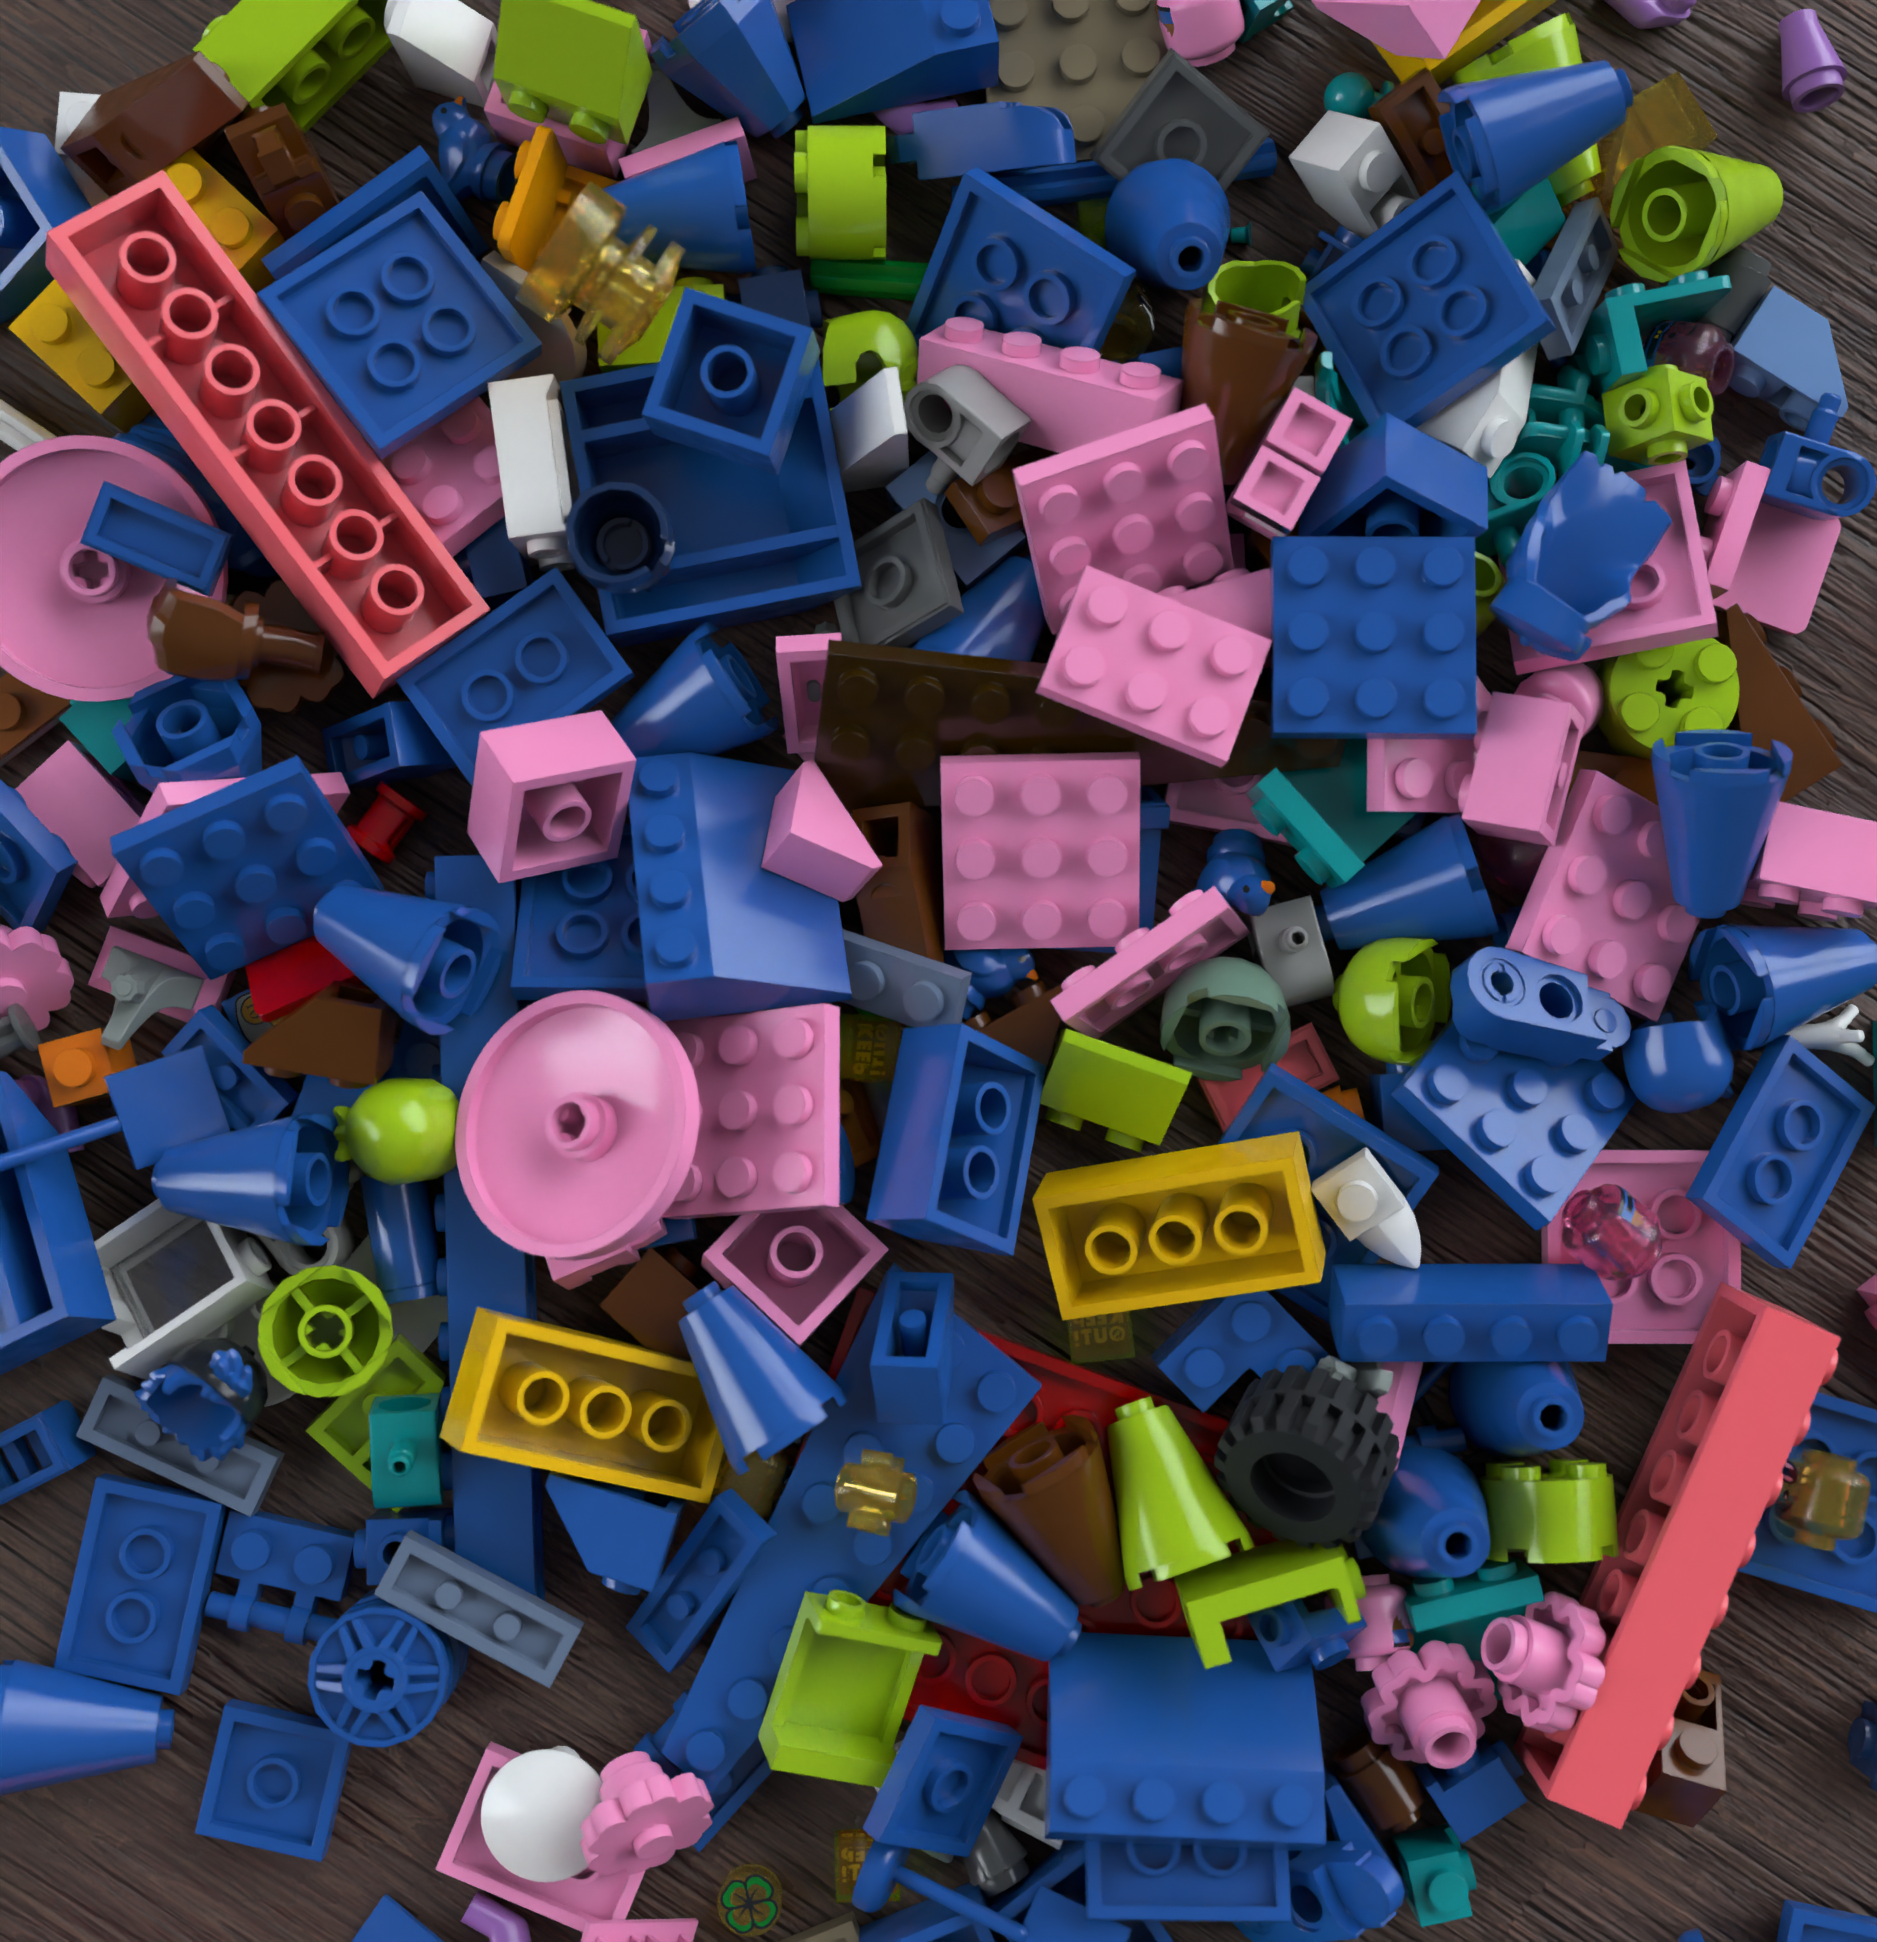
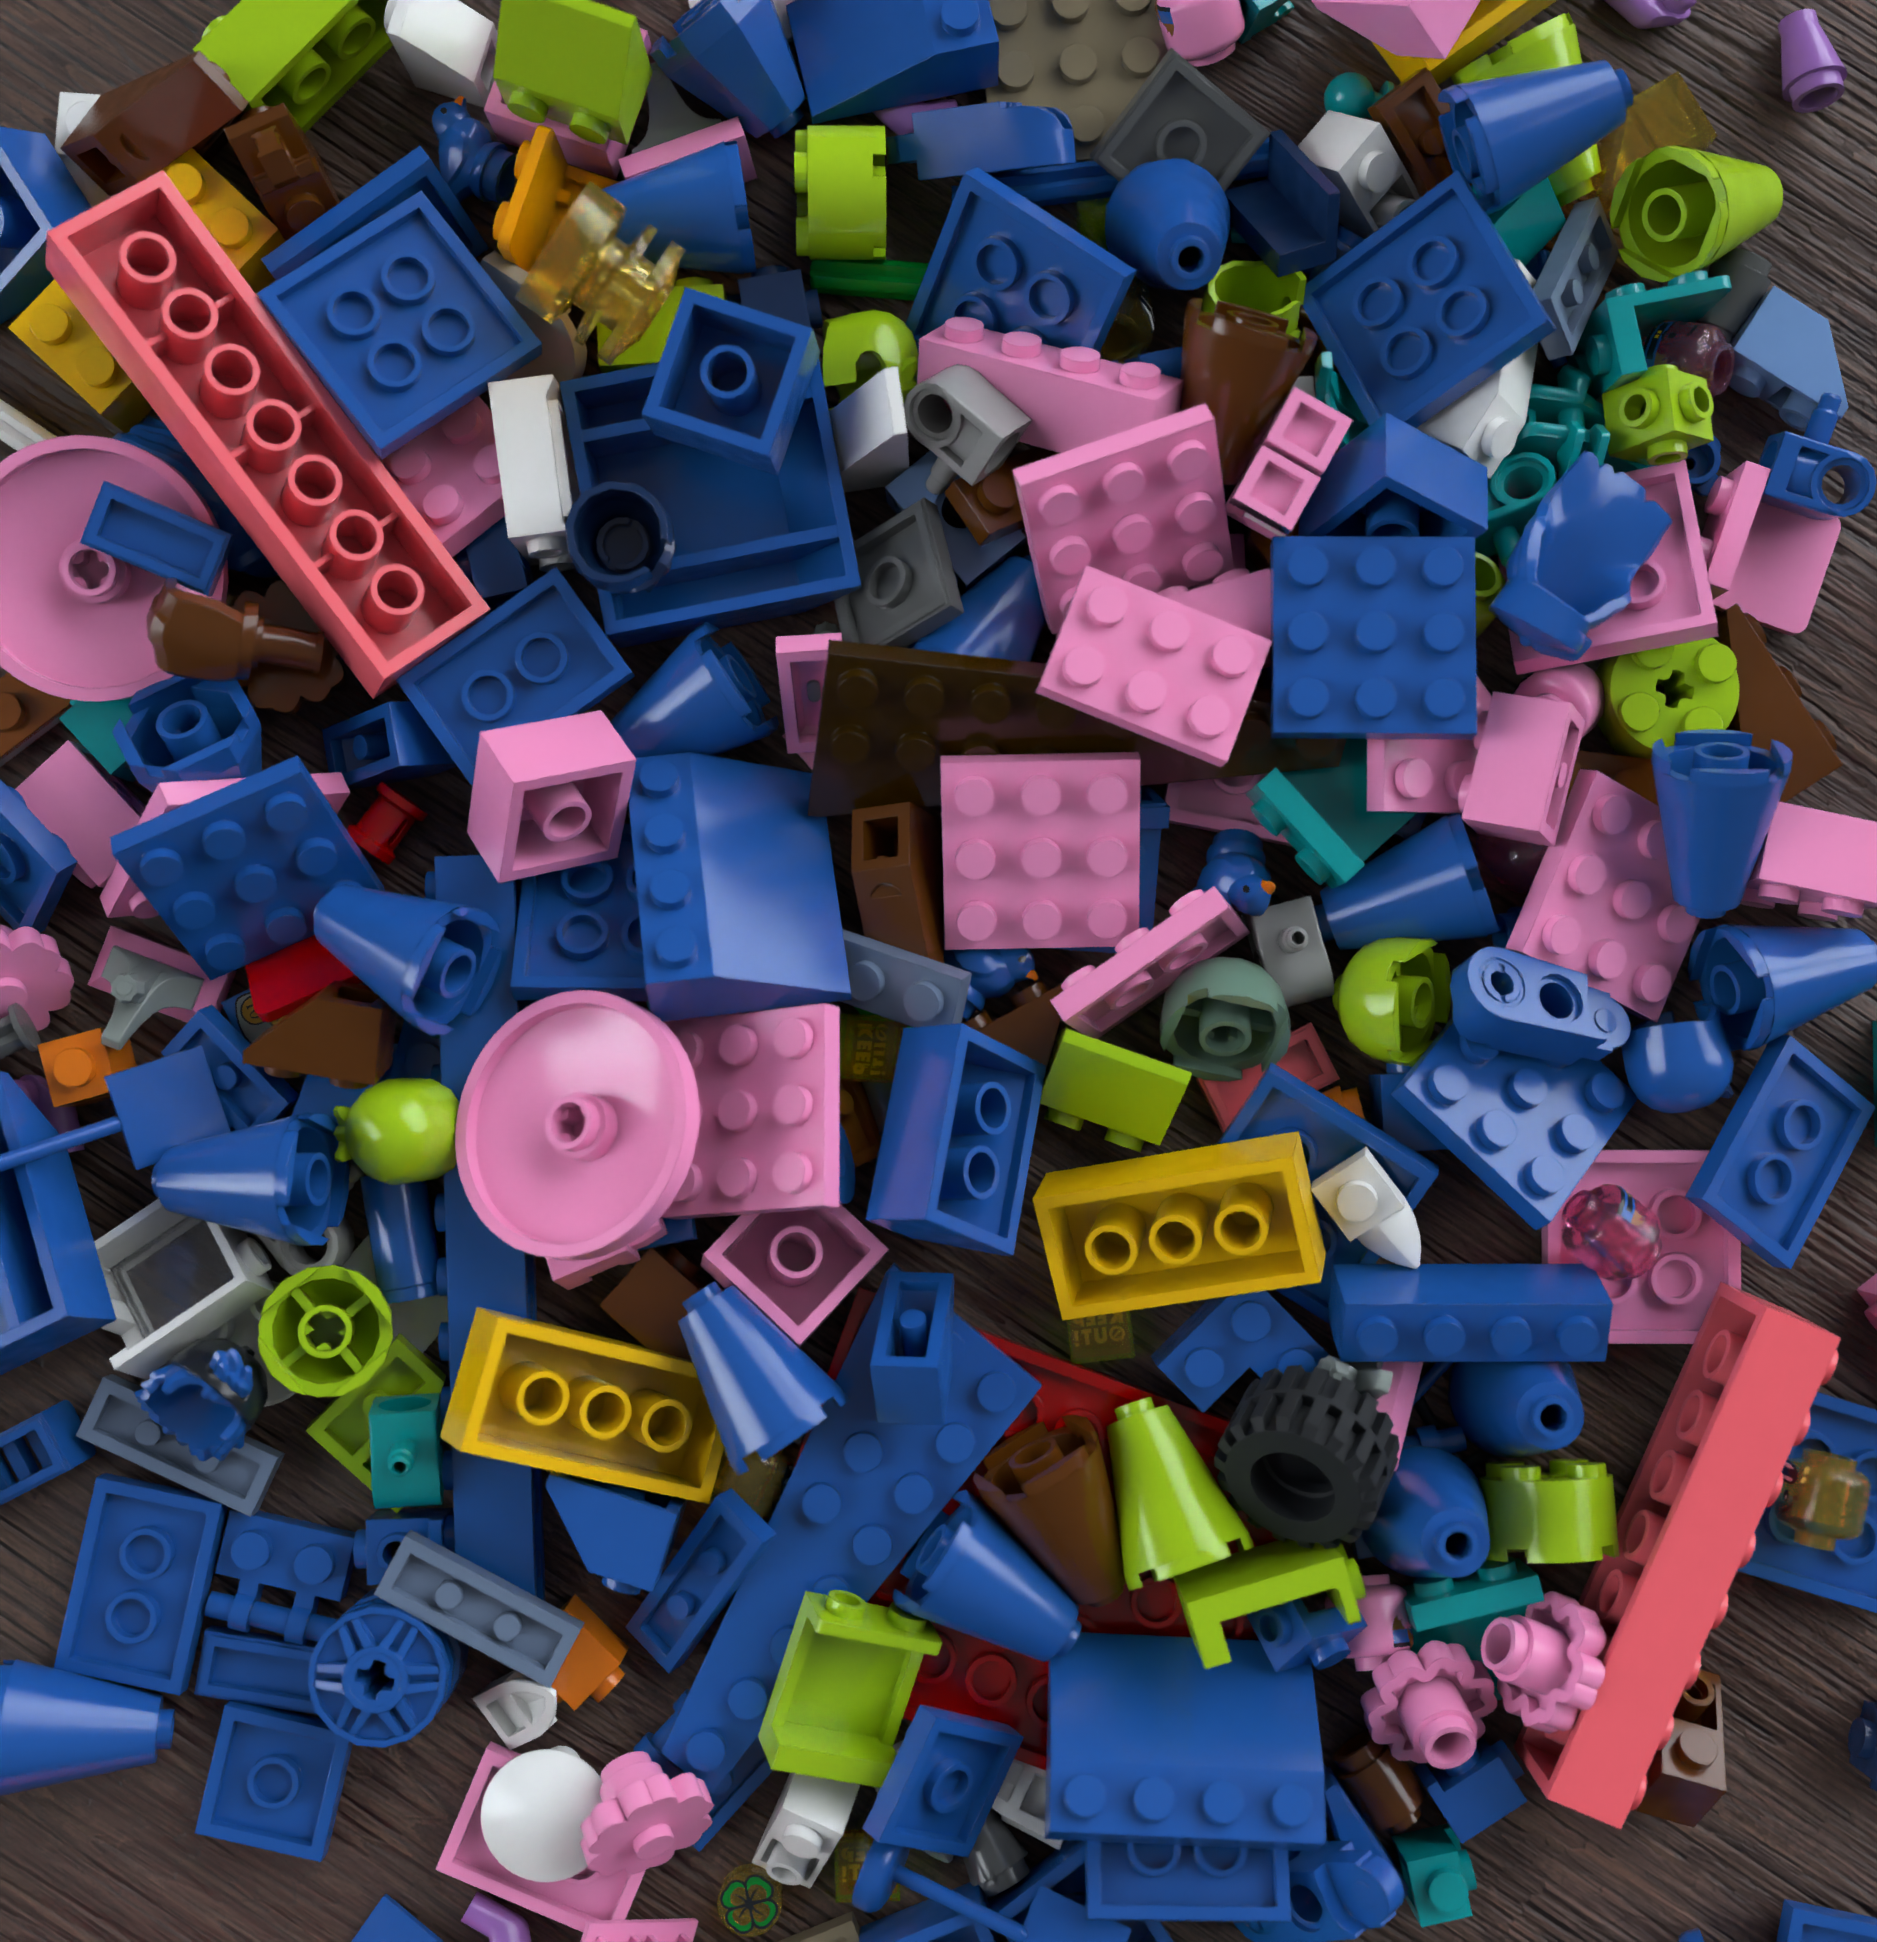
bright pink slope [761,759,883,902] -> none
clear yellow gear [835,1449,917,1536] -> none
white bar [1785,1004,1875,1067] -> none
none -> blue tile [194,1625,318,1714]
none -> white plate [472,1670,557,1750]
none -> orange brick [551,1594,629,1711]
none -> white slope [752,1773,860,1889]
none -> dark blue panel [1225,129,1341,277]

